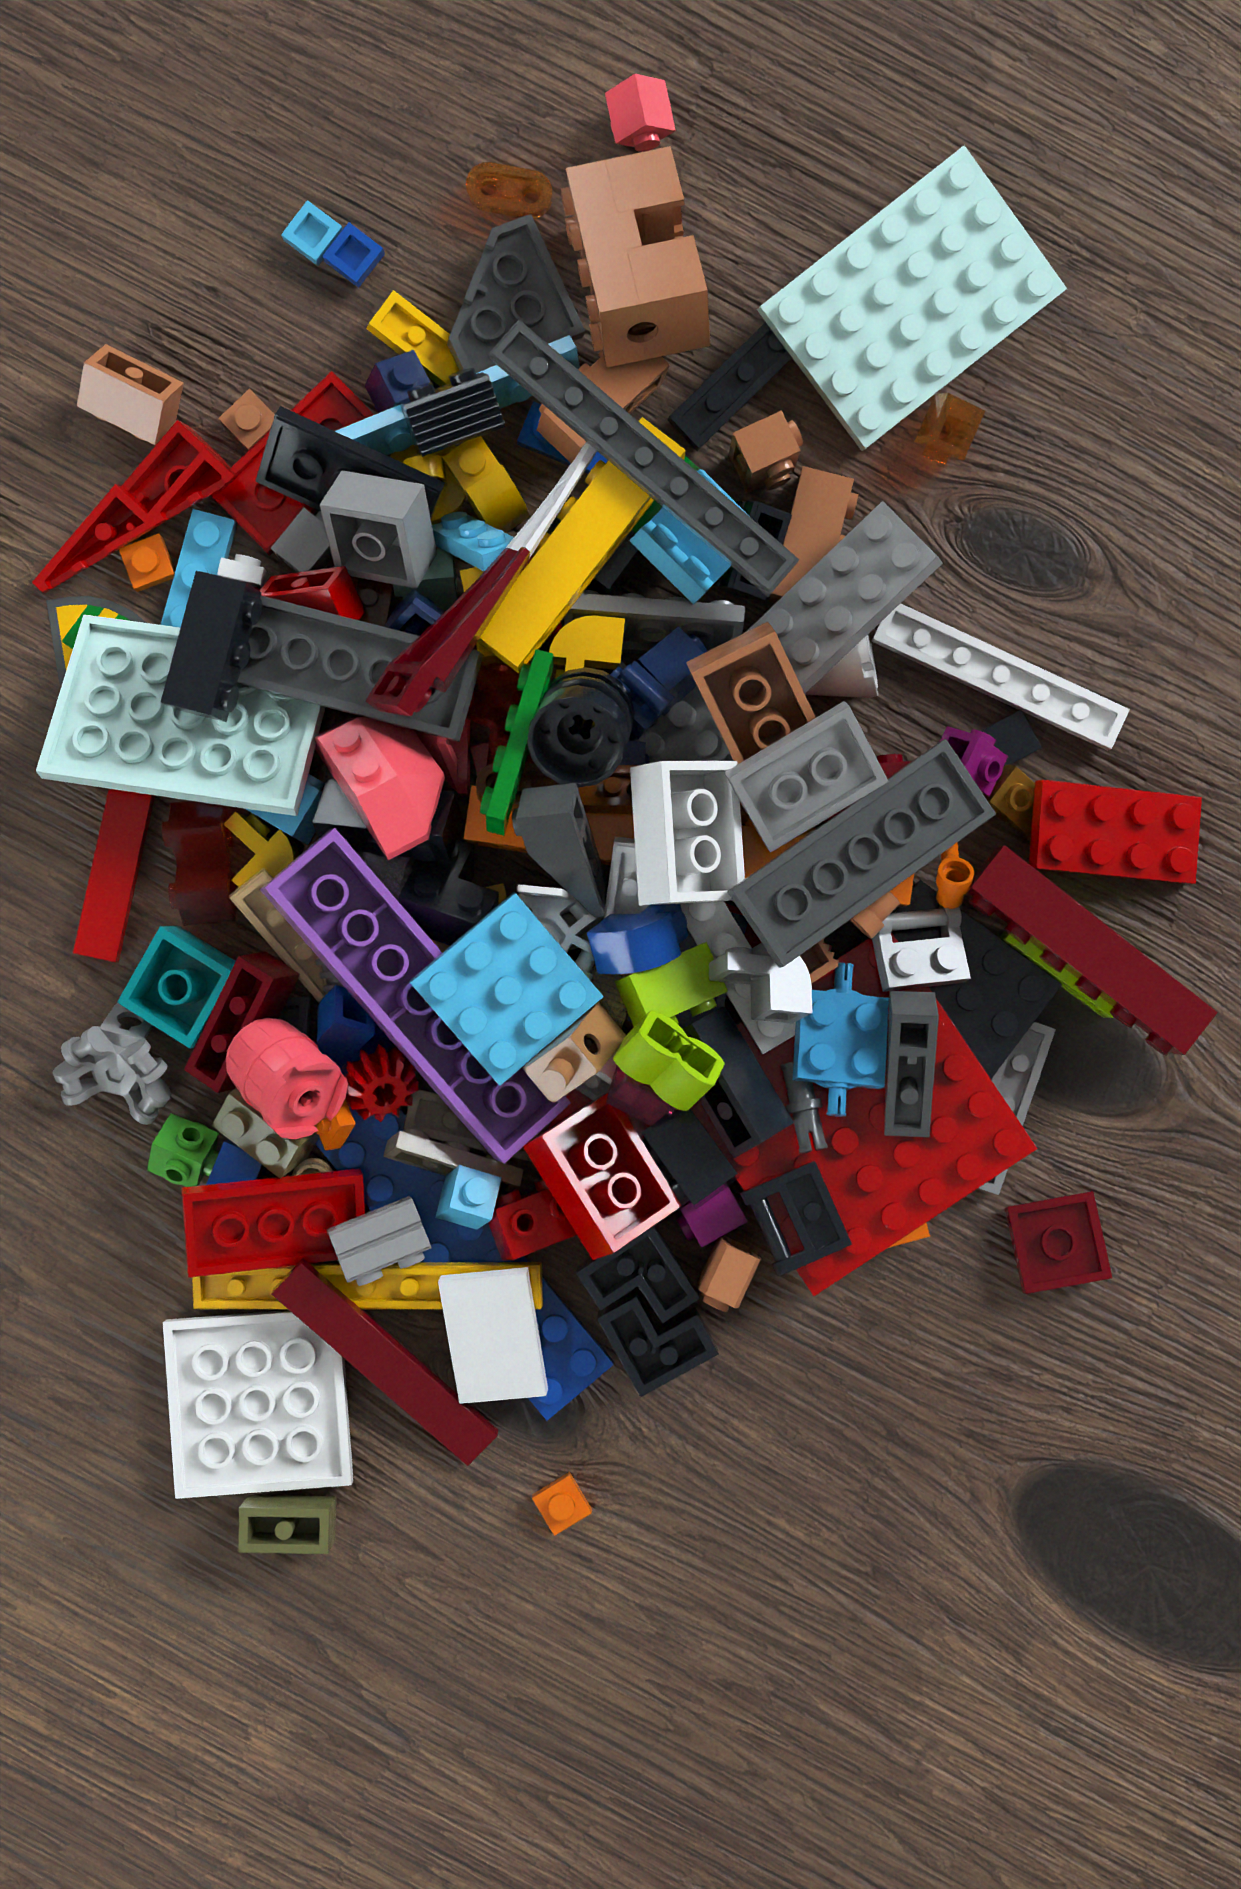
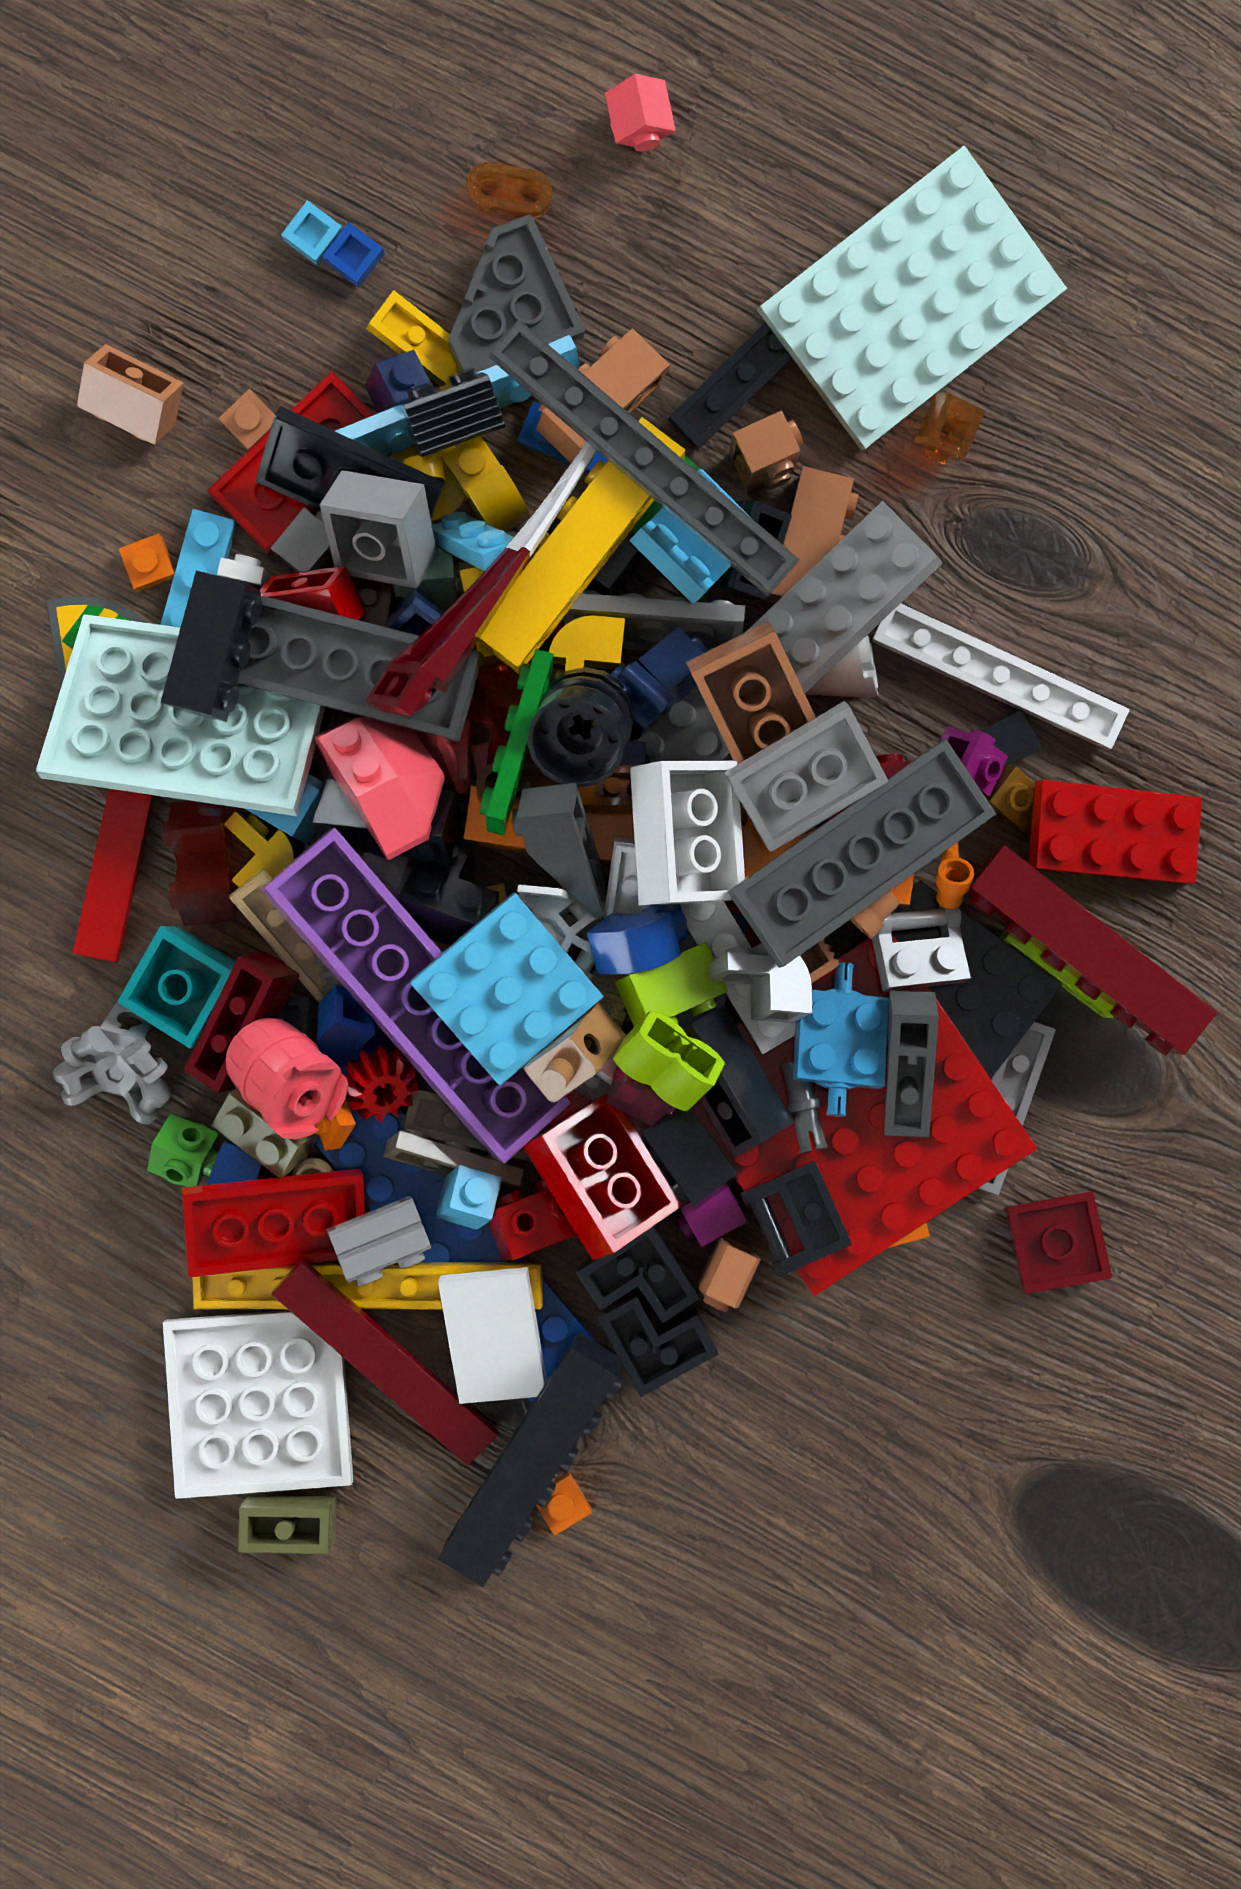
red wedge [32,420,237,593] -> none
nougat piece [560,146,710,368] -> none
none -> black brick [437,1332,624,1587]

